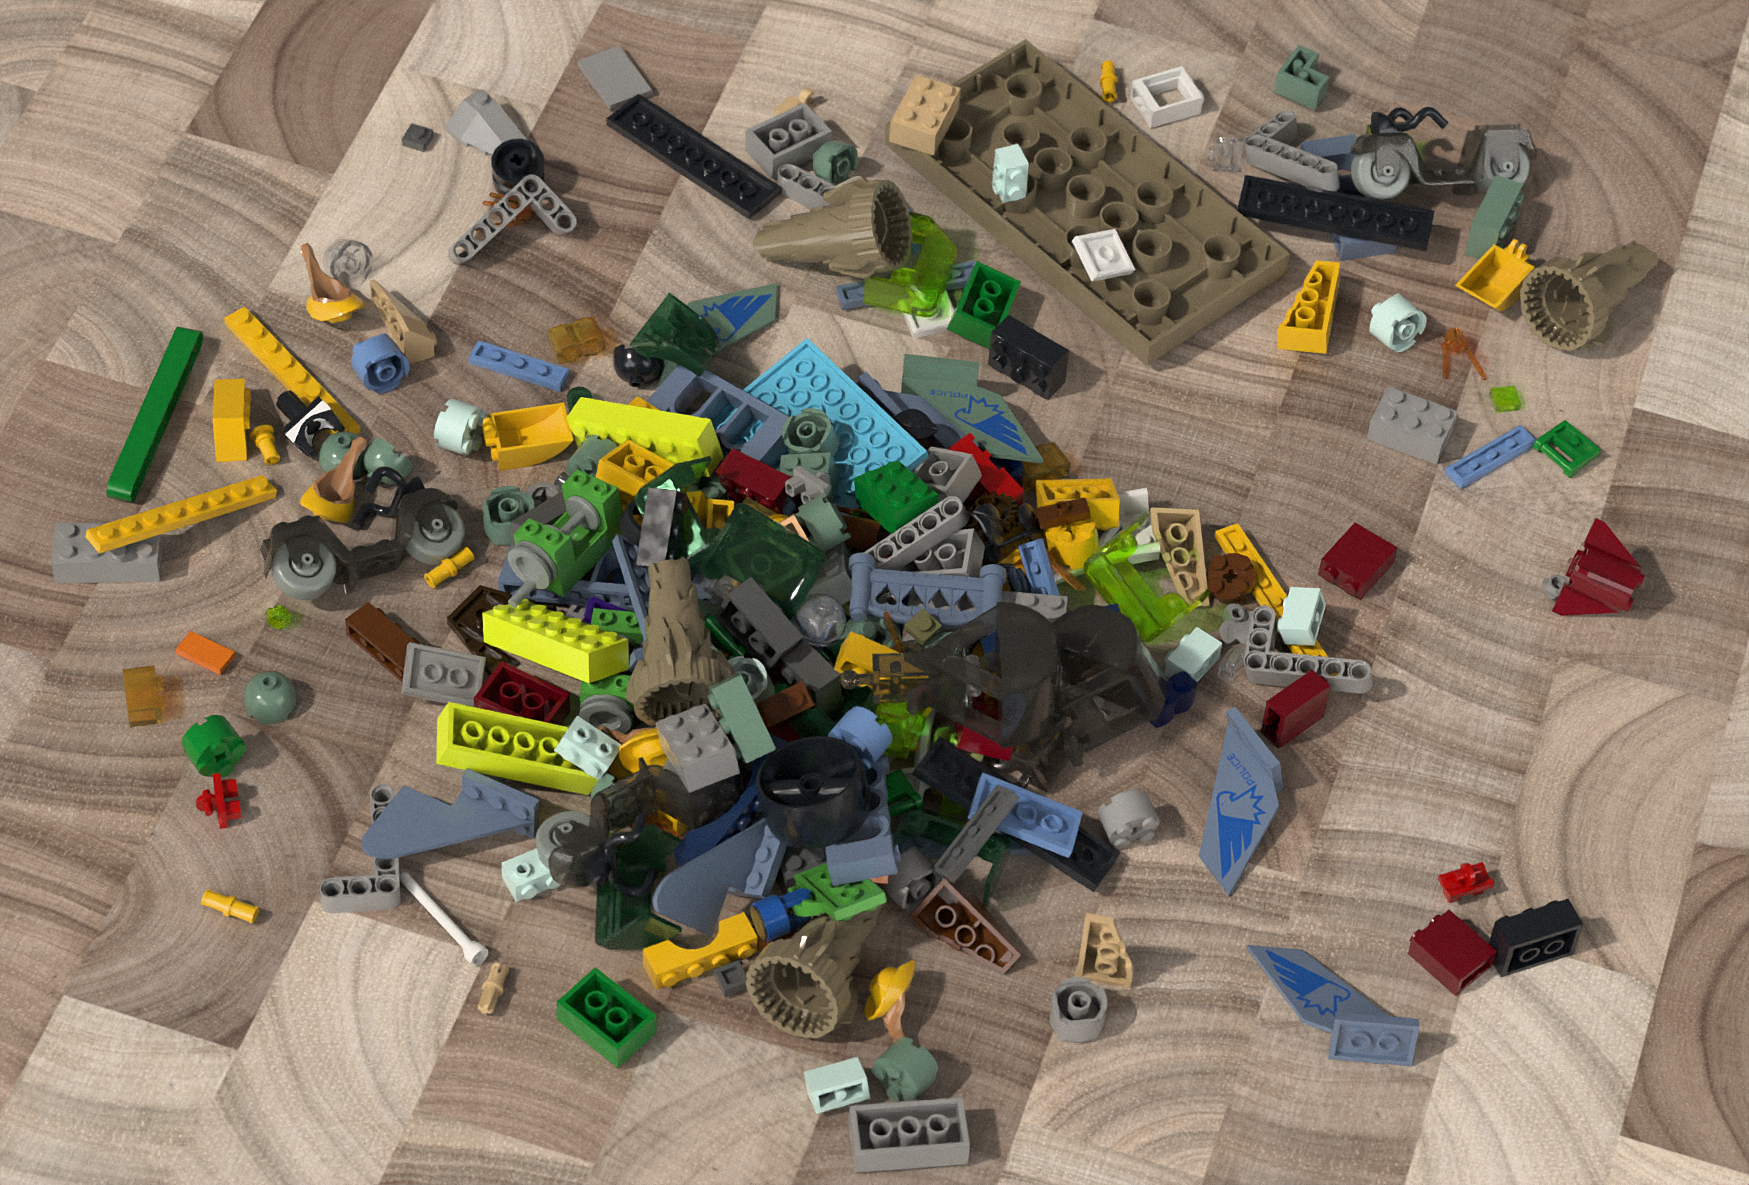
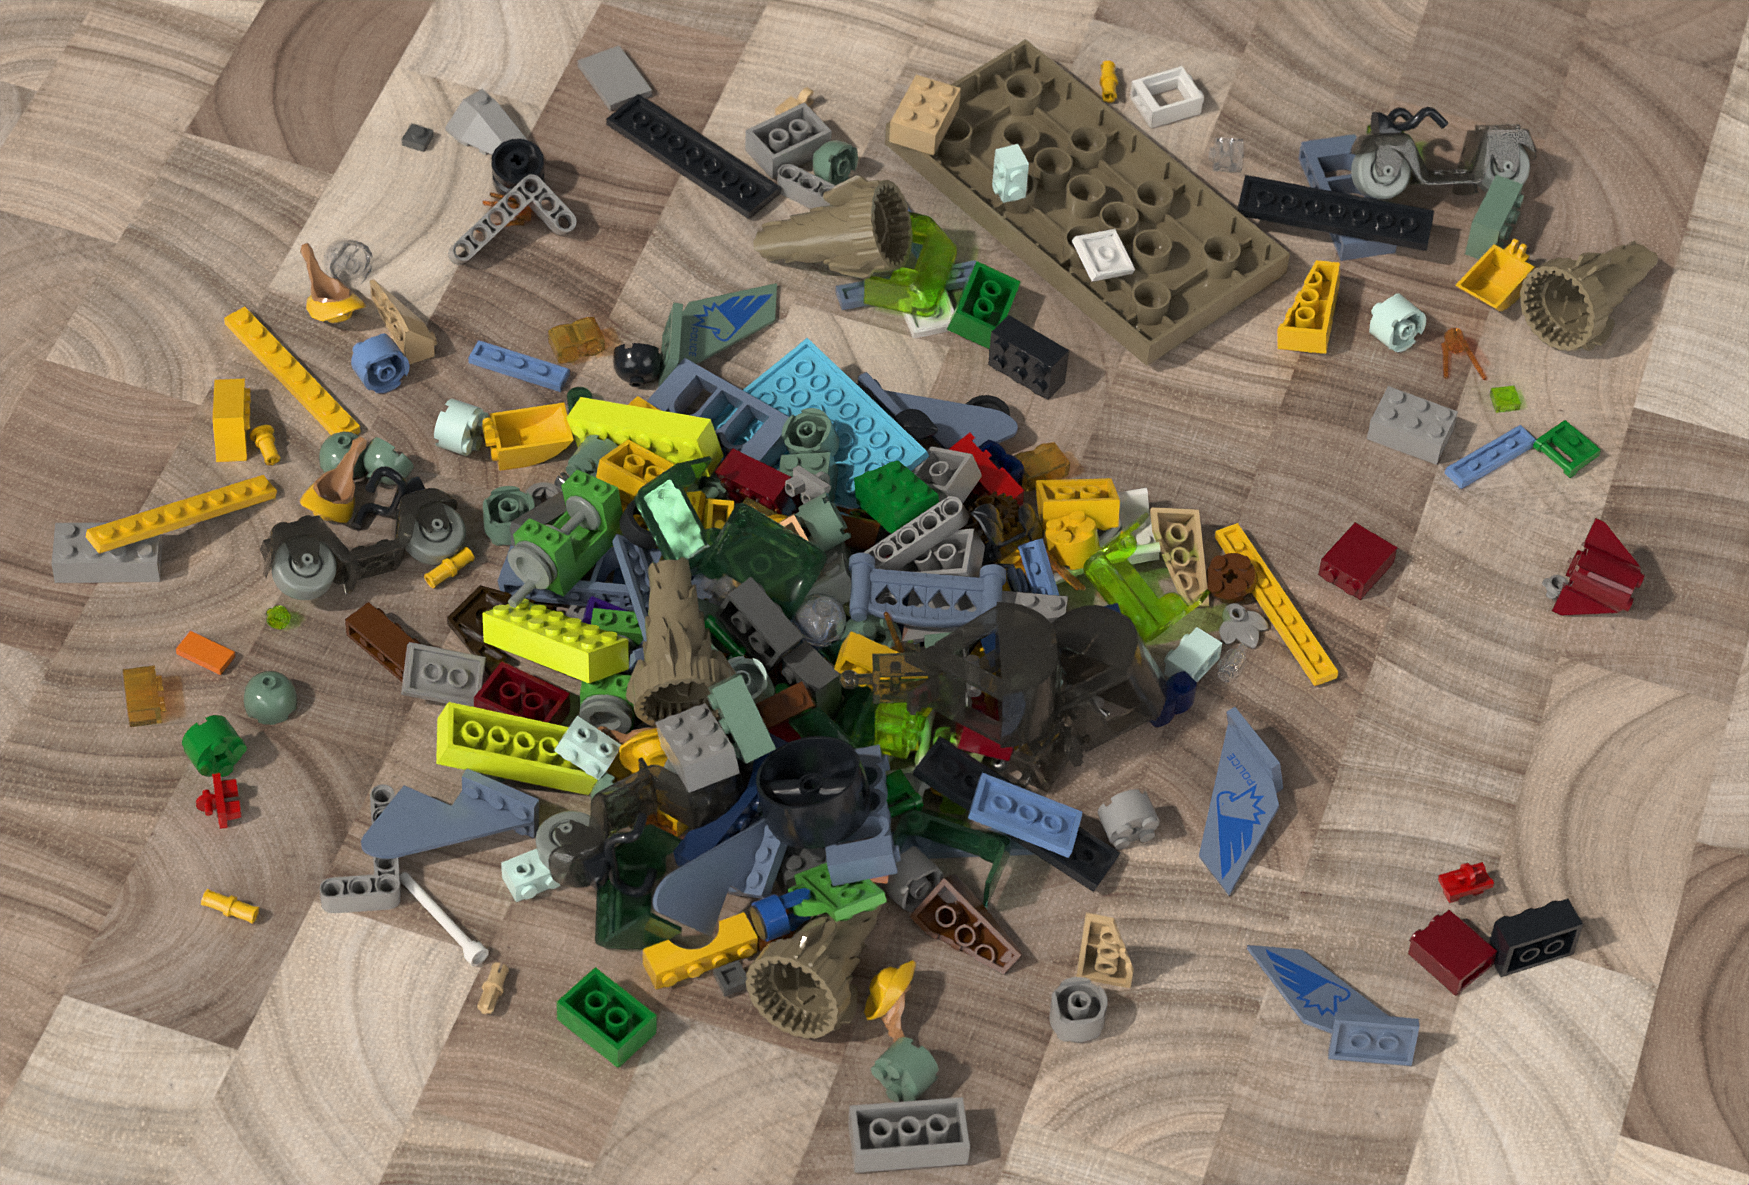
green beam [106,326,203,502] -> none
black connector [276,390,345,459] -> none
clear green slope [629,292,722,377] -> none
brick [636,488,688,570] -> none
light aqua brick [804,1057,870,1114] -> none
medium blue brick [828,706,893,771] -> none
sand green piece [901,354,1044,463] -> none
olive plate [904,608,942,646] -> none
dark grey plate [932,784,1019,883] -> none
reddish brown plate [1035,498,1091,529] -> none
light grey beam [1244,111,1340,191] -> none
light grey beam [1244,605,1373,694] -> none
dark red brick [1260,669,1330,749] -> none
sand green brick [1274,45,1329,110] -> none
light aqua brick [1277,587,1326,646] -> none

